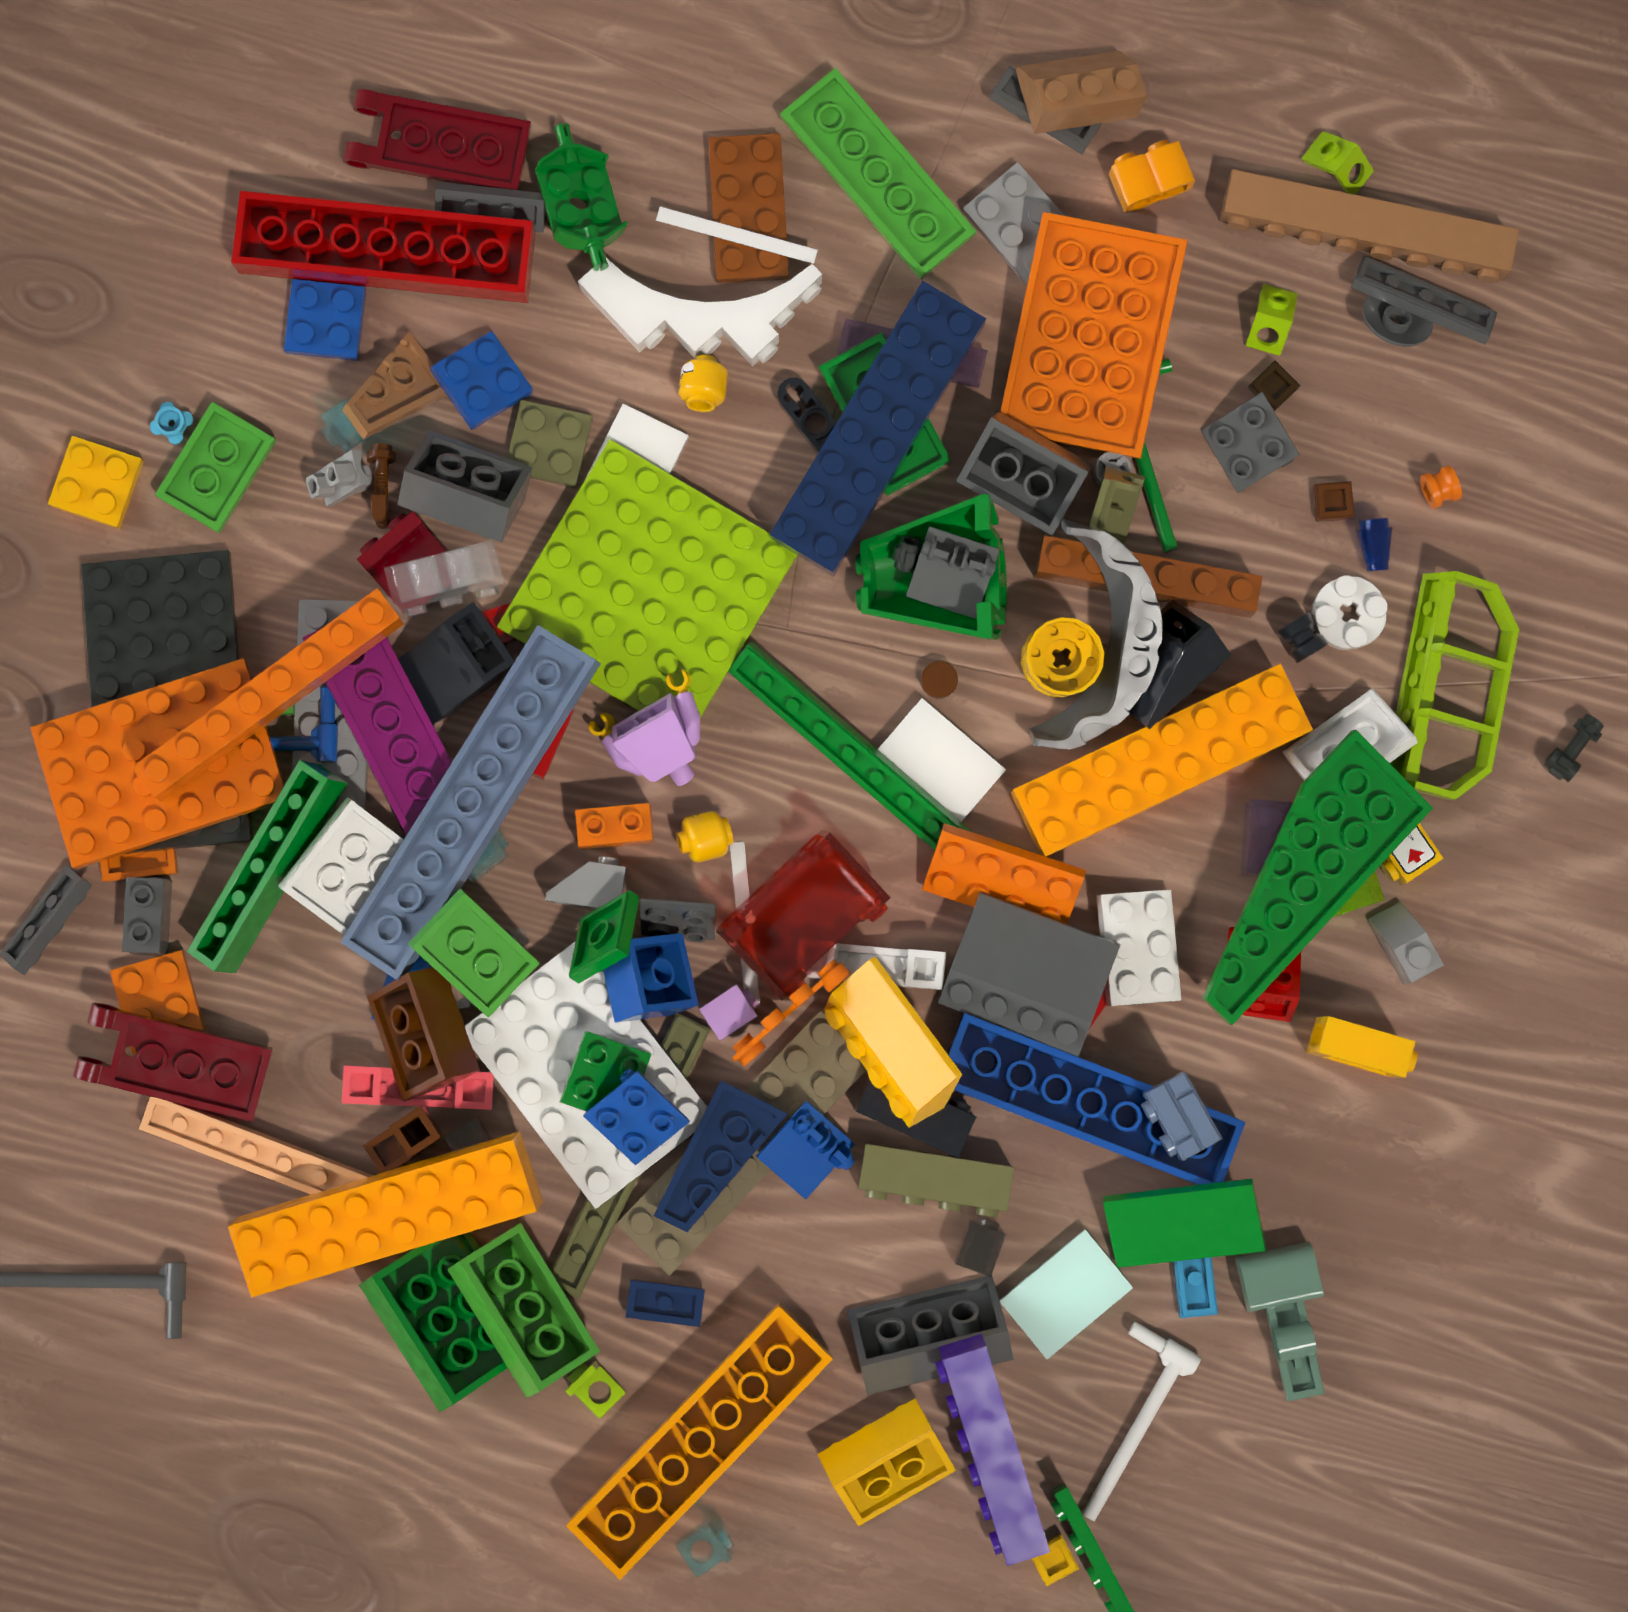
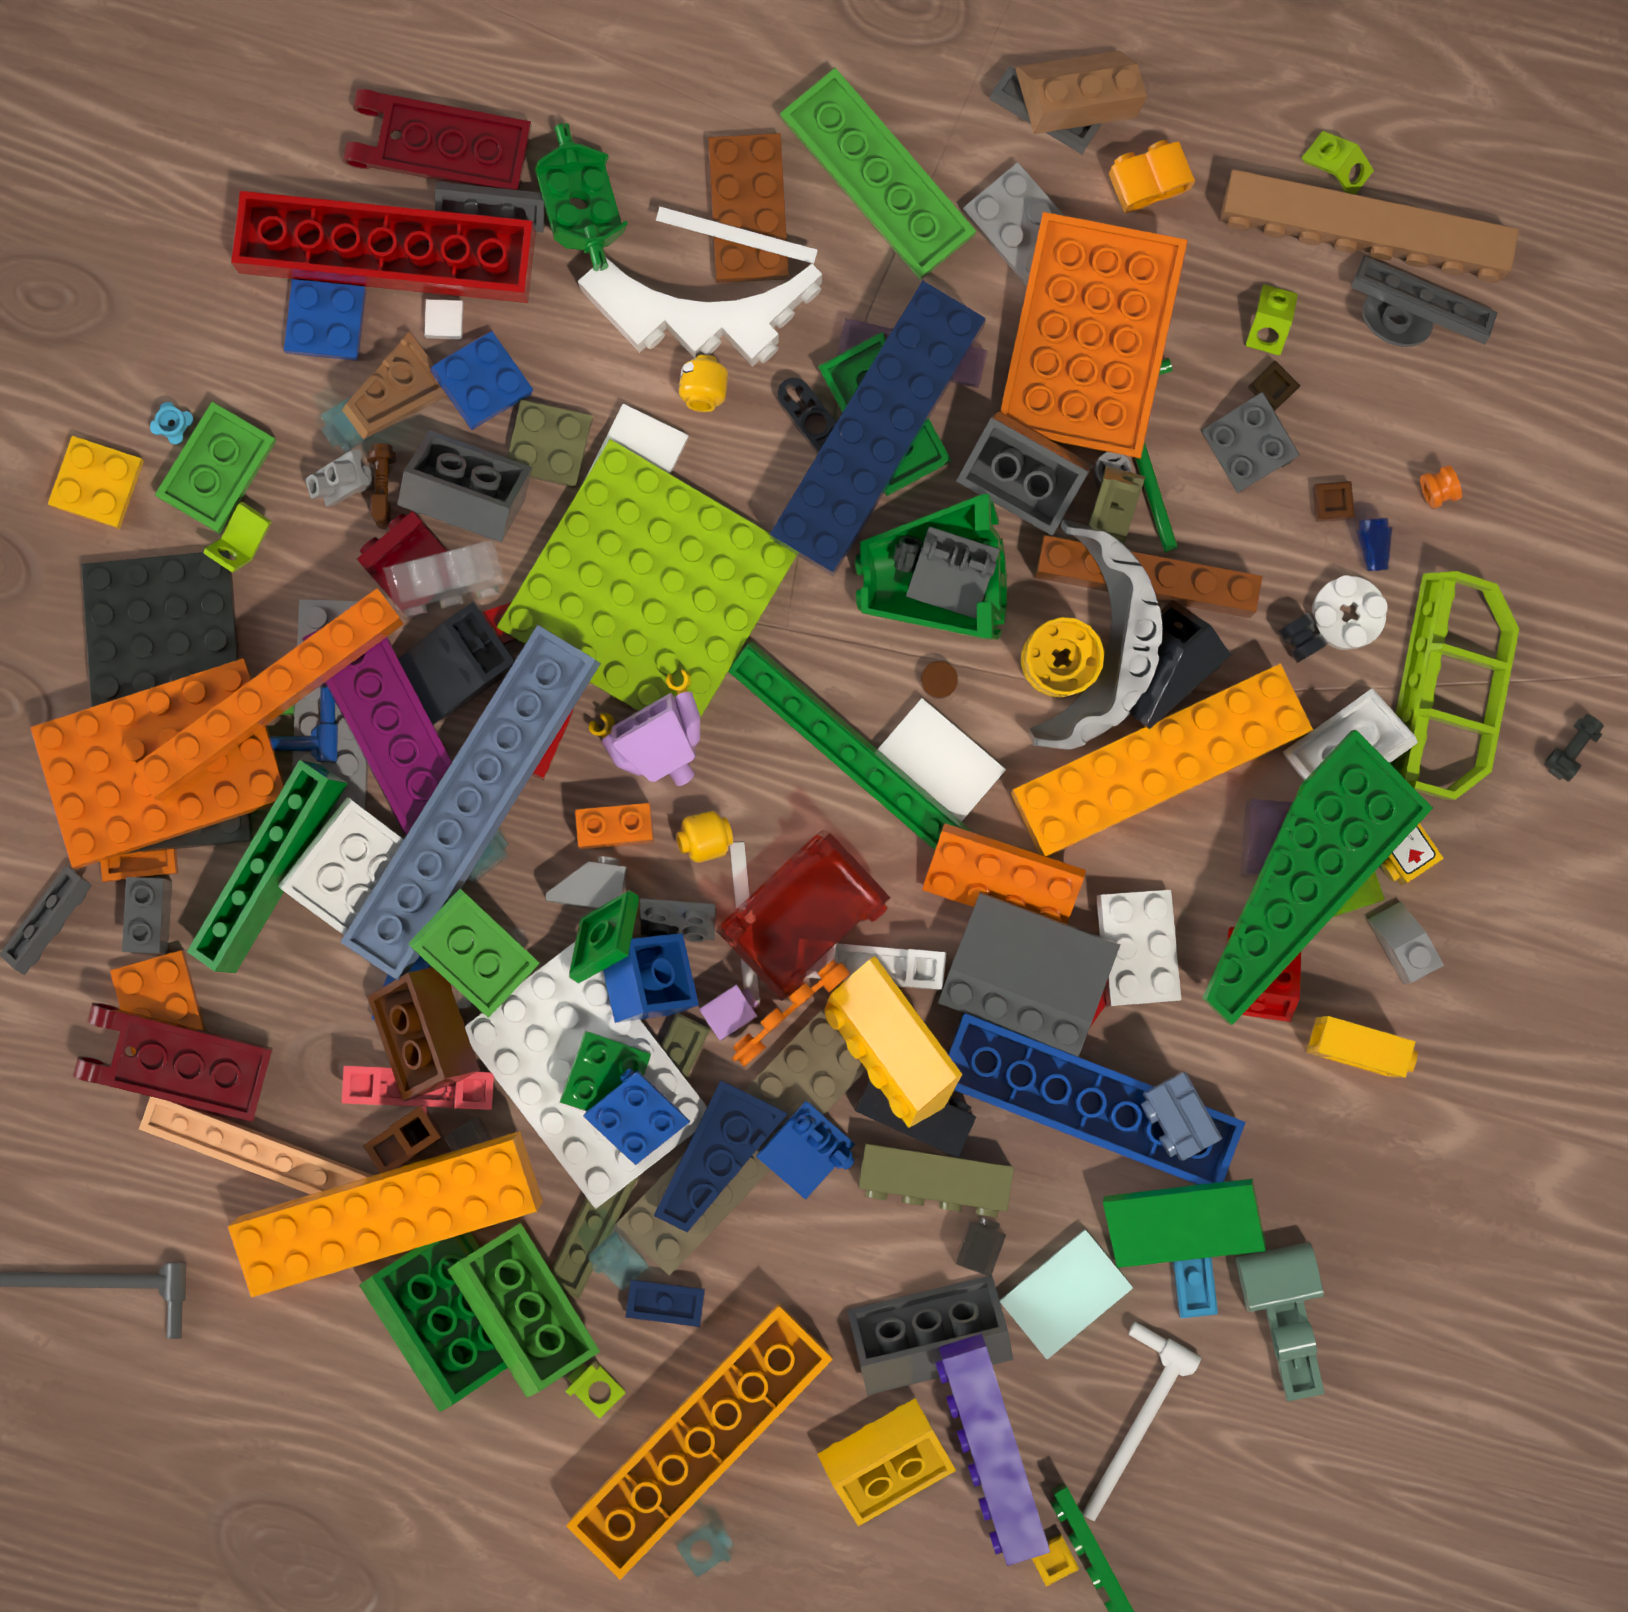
none -> lime bracket [203,502,272,573]
none -> white tile [424,299,464,339]
none -> clear light blue bracket [588,1231,648,1290]

